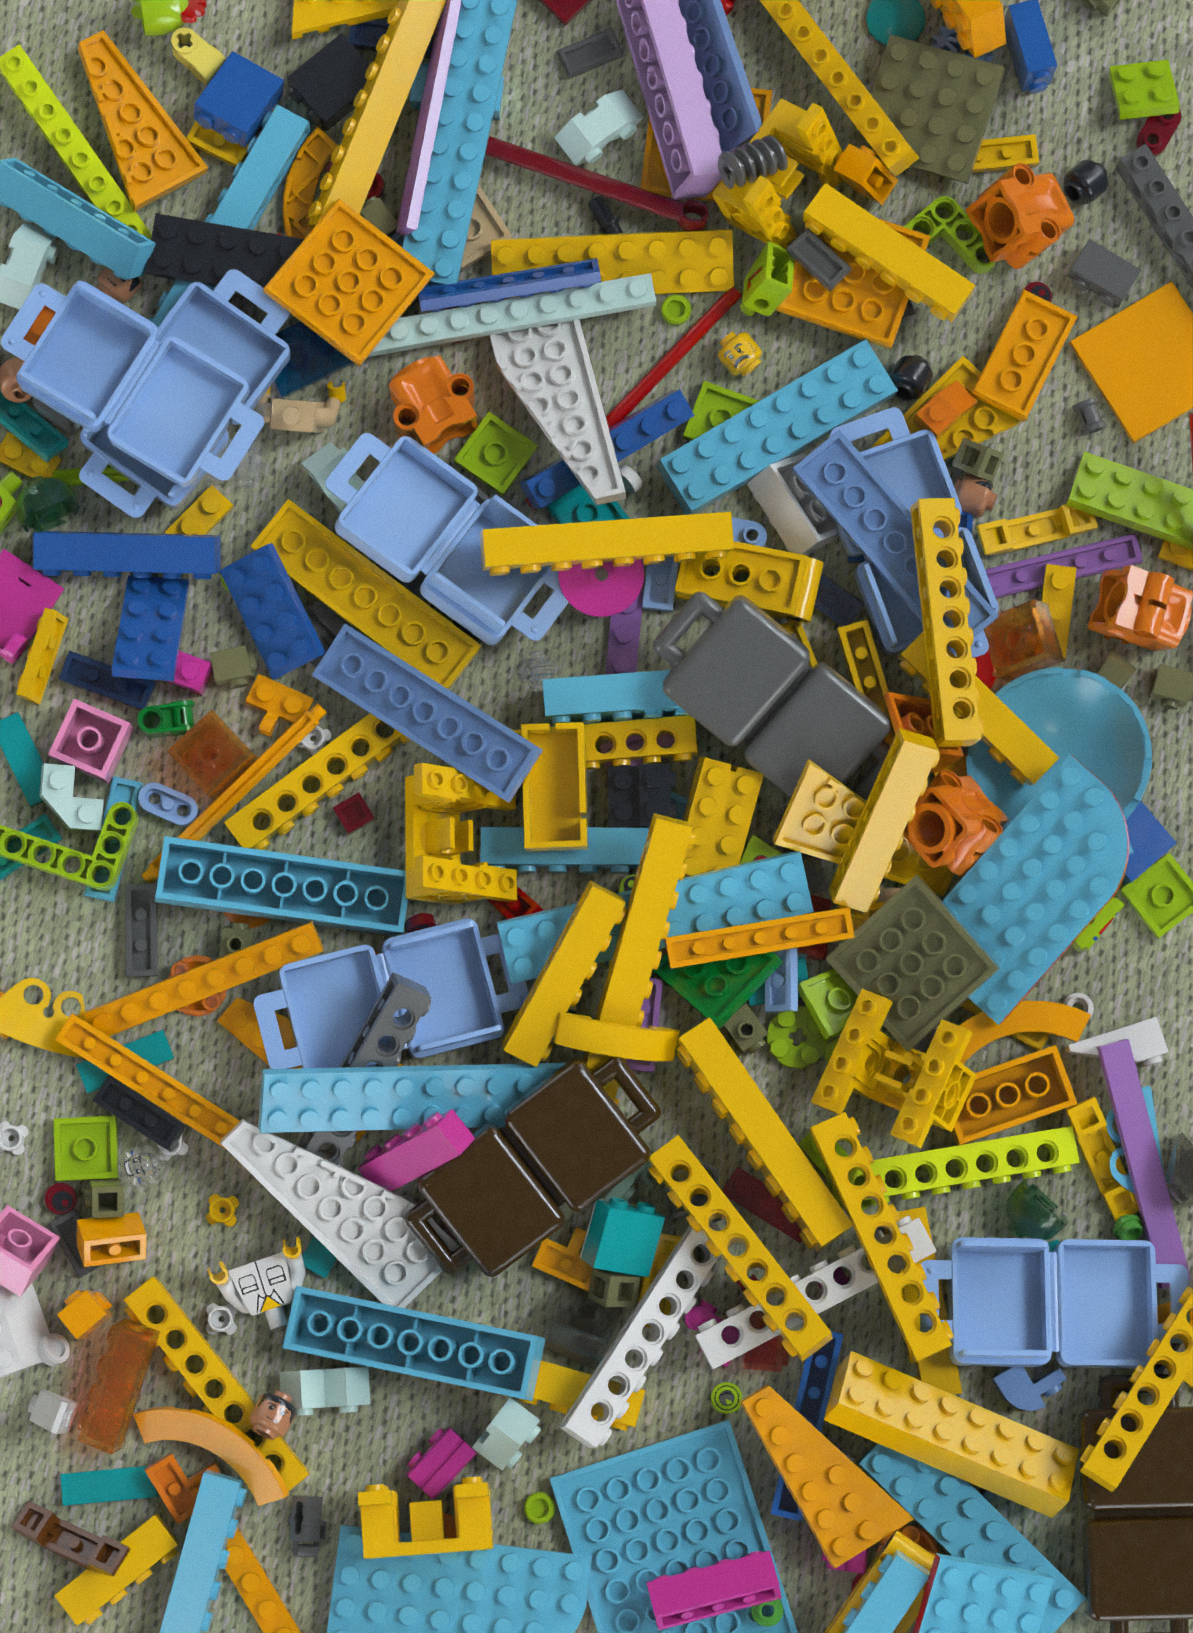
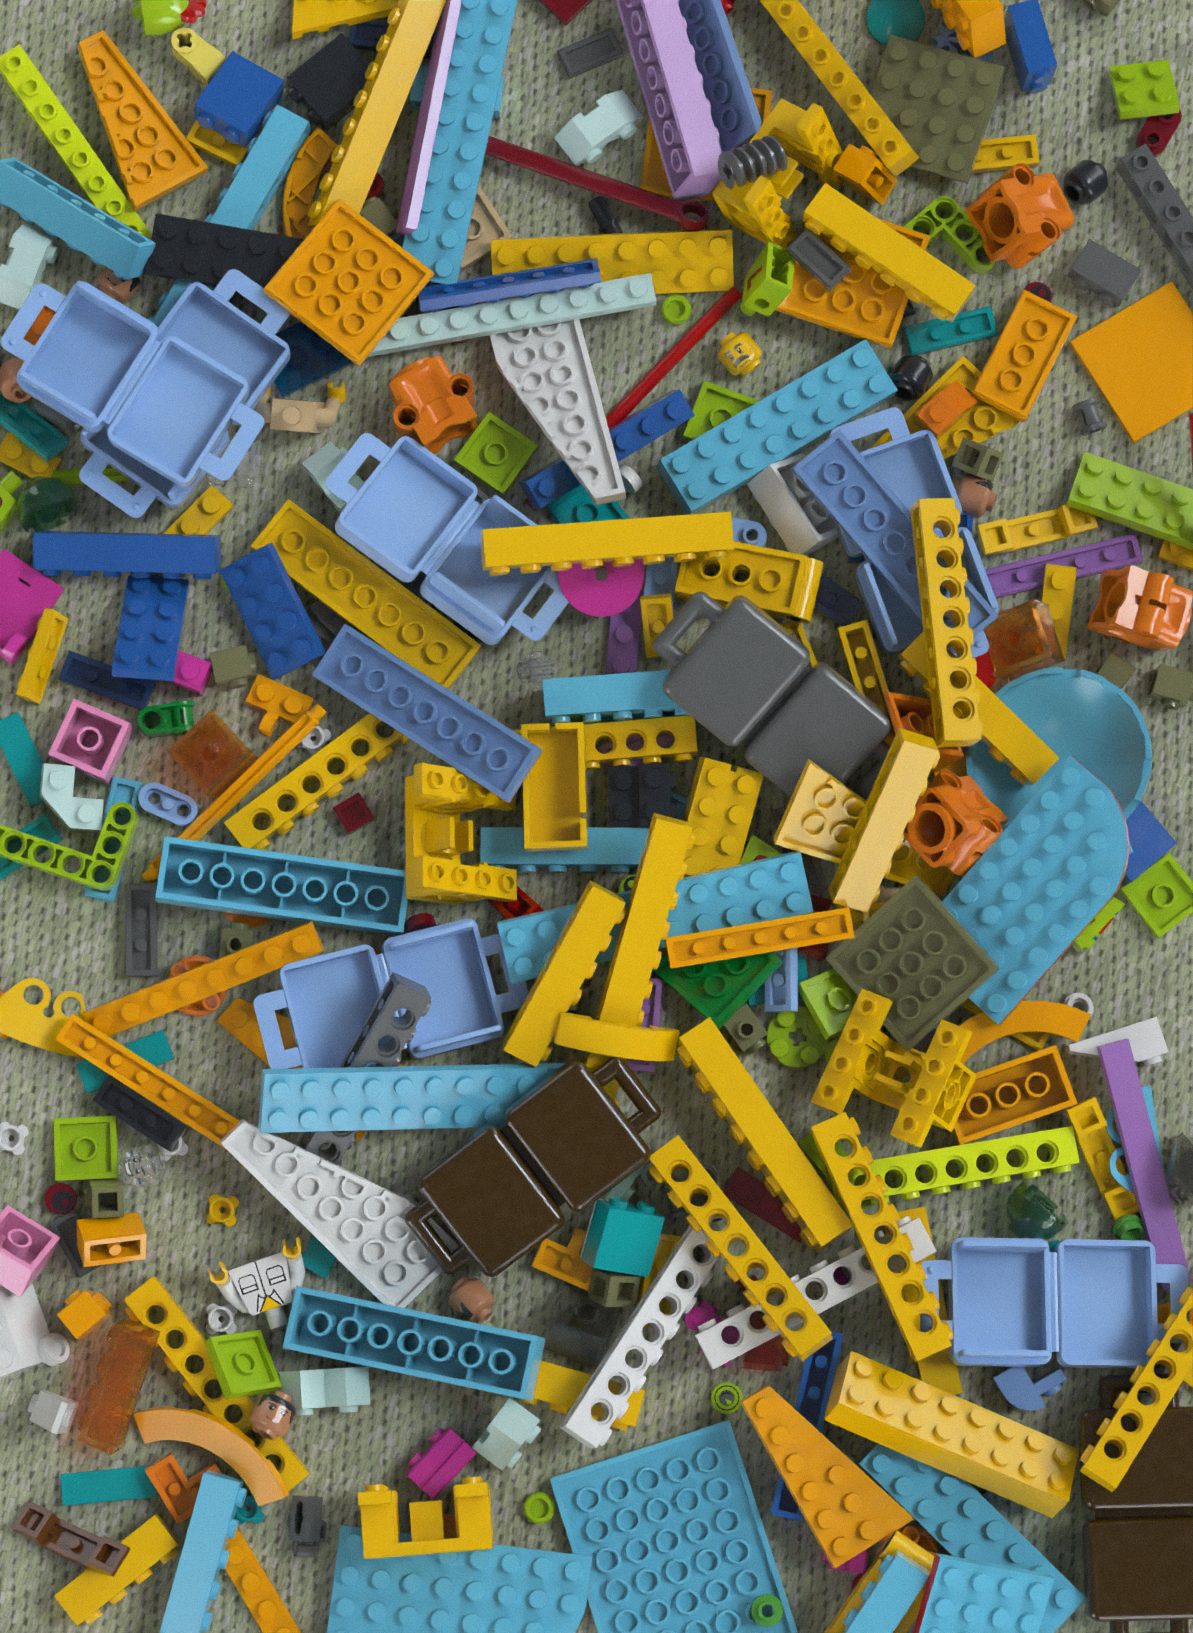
dark pink brick [357,1109,475,1191] -> none
dark pink brick [646,1550,782,1631] -> none
none -> lime plate [204,1330,282,1399]
none -> teal plate [234,1495,264,1524]
none -> nougat head [448,1276,495,1324]
none -> yellow plate [640,593,677,658]
none -> teal tile [903,306,998,356]

